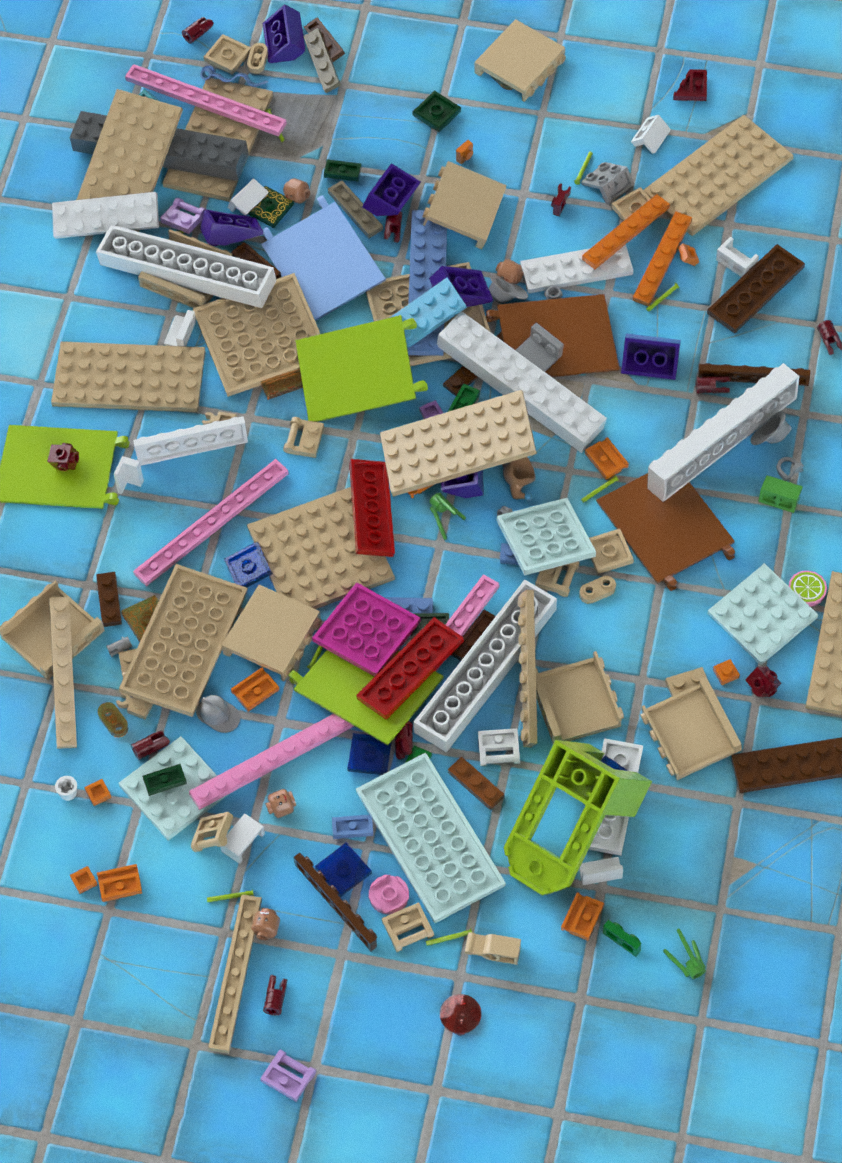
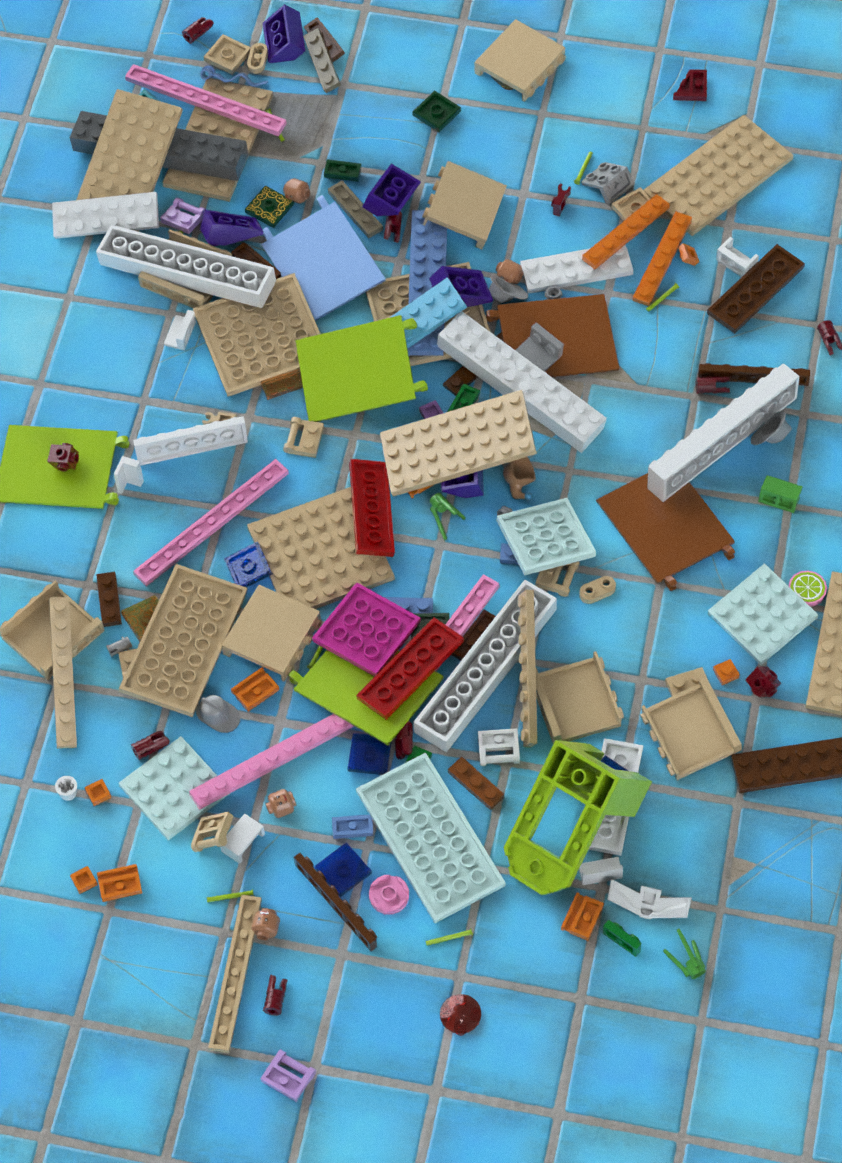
tan plate [51,342,206,412] -> none
clear orange plate [97,702,129,737] -> none
tan plate [116,693,153,720] -> none
dark green plate [142,764,187,796] -> none
white panel [227,178,268,215] -> none
tan plate [382,902,434,952] -> none
orange plate [456,140,473,164] -> none
tan piece [465,933,521,965] -> none
lime piece [581,475,619,503] -> none
orange plate [585,437,629,480] -> none
tan plate [589,529,634,574] -> none
dark purple slope [621,334,681,380] -> none
white panel [631,115,671,154] -> none
light grey piece [776,457,804,481] -> none
none -> white plate [607,879,692,920]

